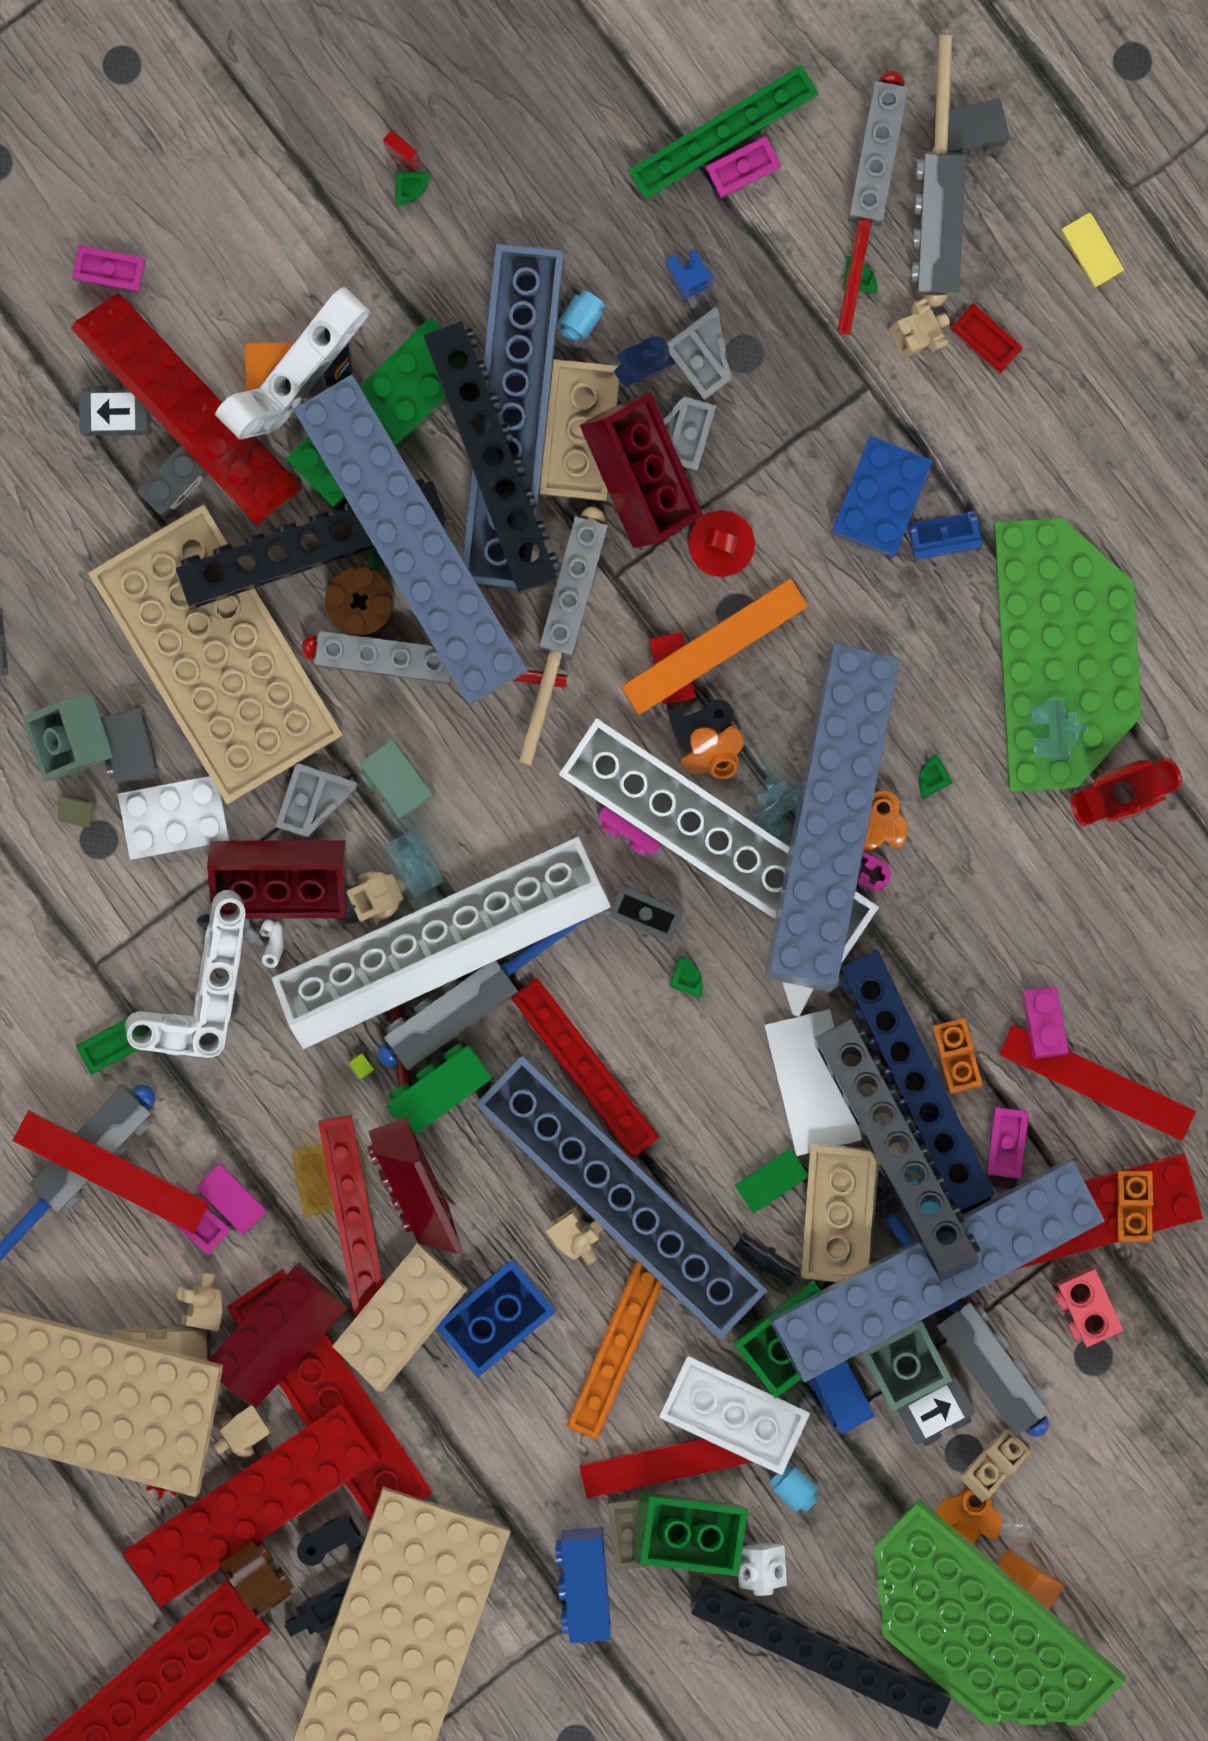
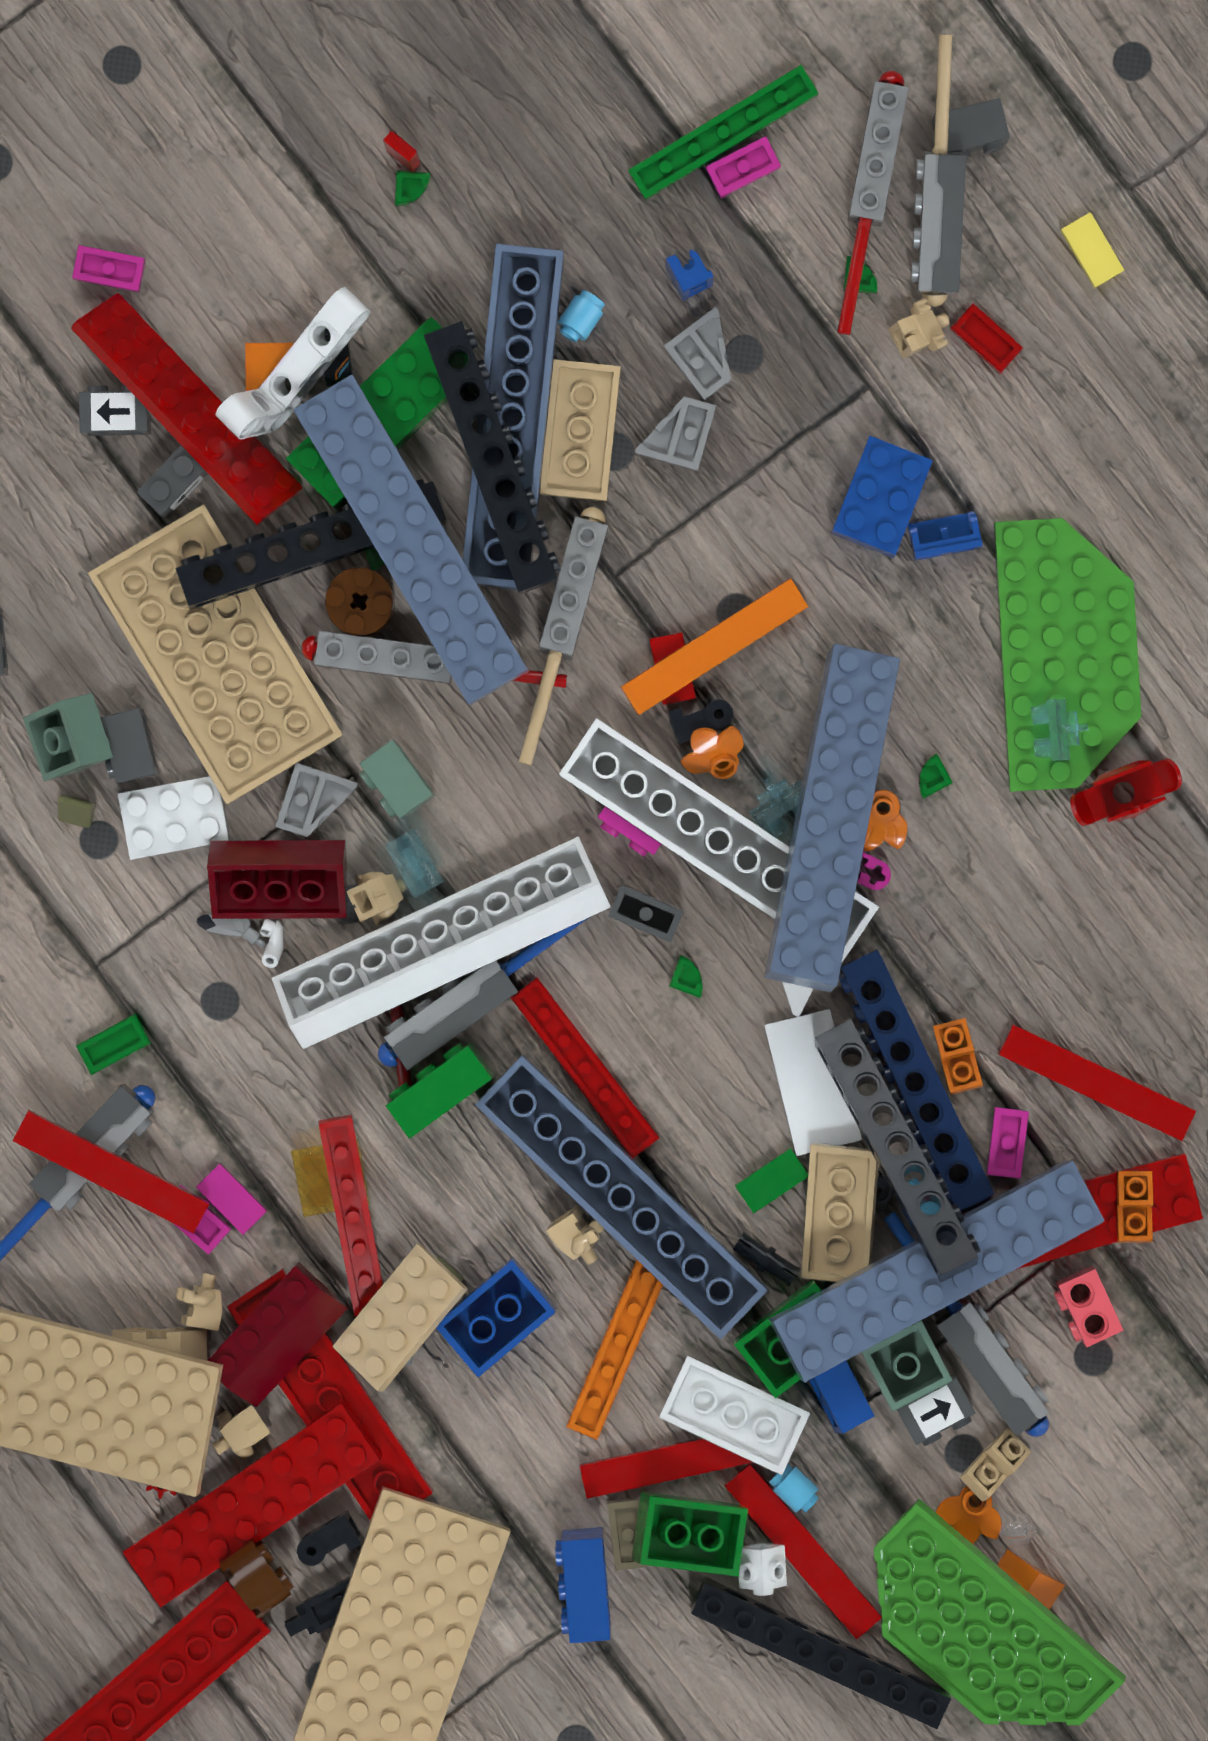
white beam [125,890,245,1058] -> none
lime piece [349,1053,375,1079] -> none
dark red slope [367,1116,463,1254] -> none
dark red slope [579,392,704,548] -> none
dark blue hips [614,336,675,387] -> none
red tile [688,510,755,578] -> none
dark pink plate [1022,986,1069,1059] -> none
none -> red tile [724,1463,882,1640]

